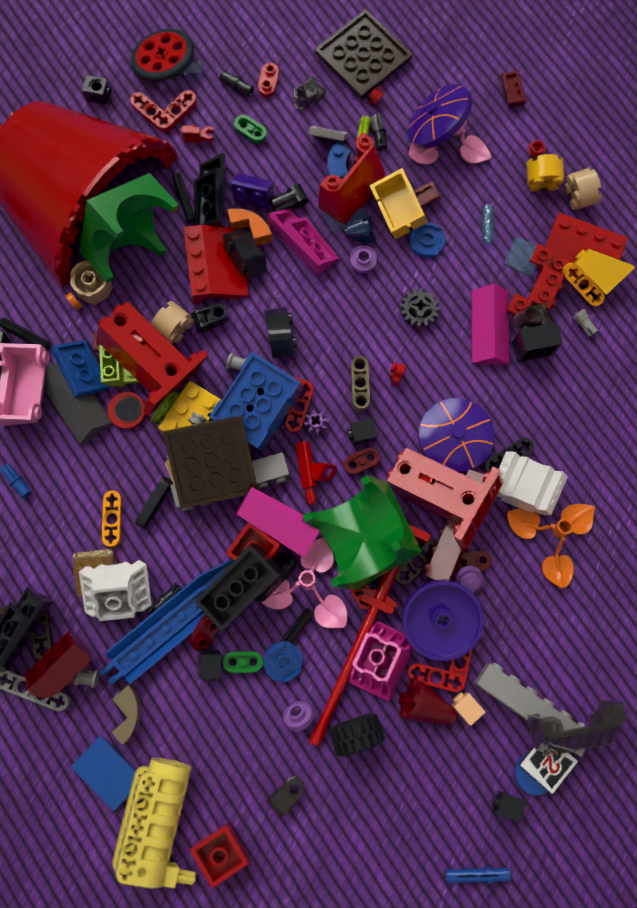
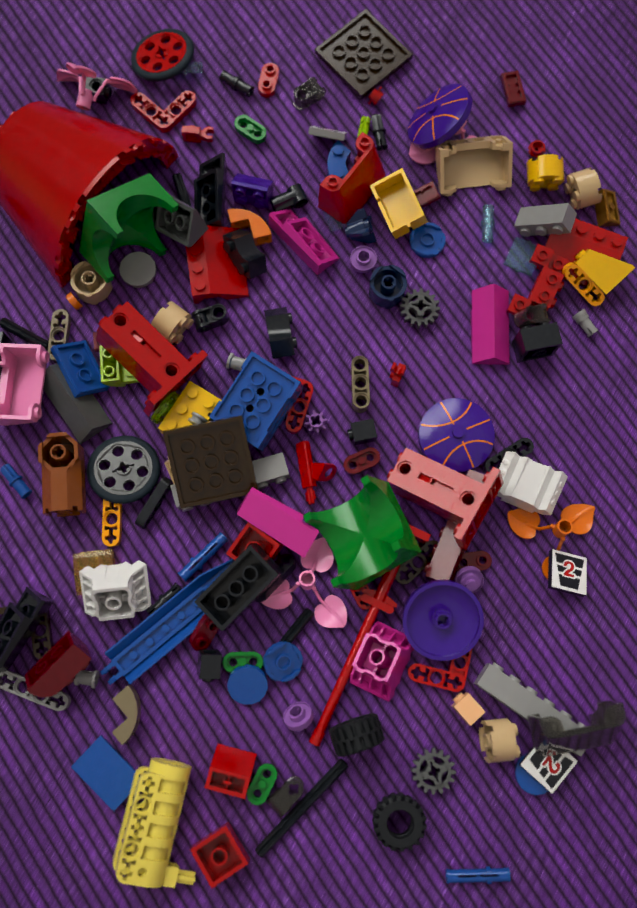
tile [108,392,146,430] -> none
dark red cone [398,678,457,726] -> none
black brick [492,790,527,823] -> none
none -> dark orange brick [38,432,86,517]
none -> dark tan beam [48,309,71,363]
none -> bright pink plant [57,62,138,111]
none -> wedge [87,436,161,504]
none -> light grey tile [119,252,157,288]
none -> dark grey slope [152,193,209,247]
none -> blue pin [178,532,229,582]
none -> red slope [204,743,257,799]
none -> blue tile [227,664,268,705]
none -> green plate [247,763,277,805]
none -> black axle [255,759,348,858]
none -> dark blue brick [369,265,407,309]
none -> black tyre [372,792,427,852]
none -> dark grey gear [410,747,456,795]
none -> tan windscreen [435,135,513,196]
none -> tan brick [479,718,520,763]
none -> light grey brick [514,203,577,237]
none -> tile [548,549,587,597]
none -> pearl gold slope [594,188,620,227]

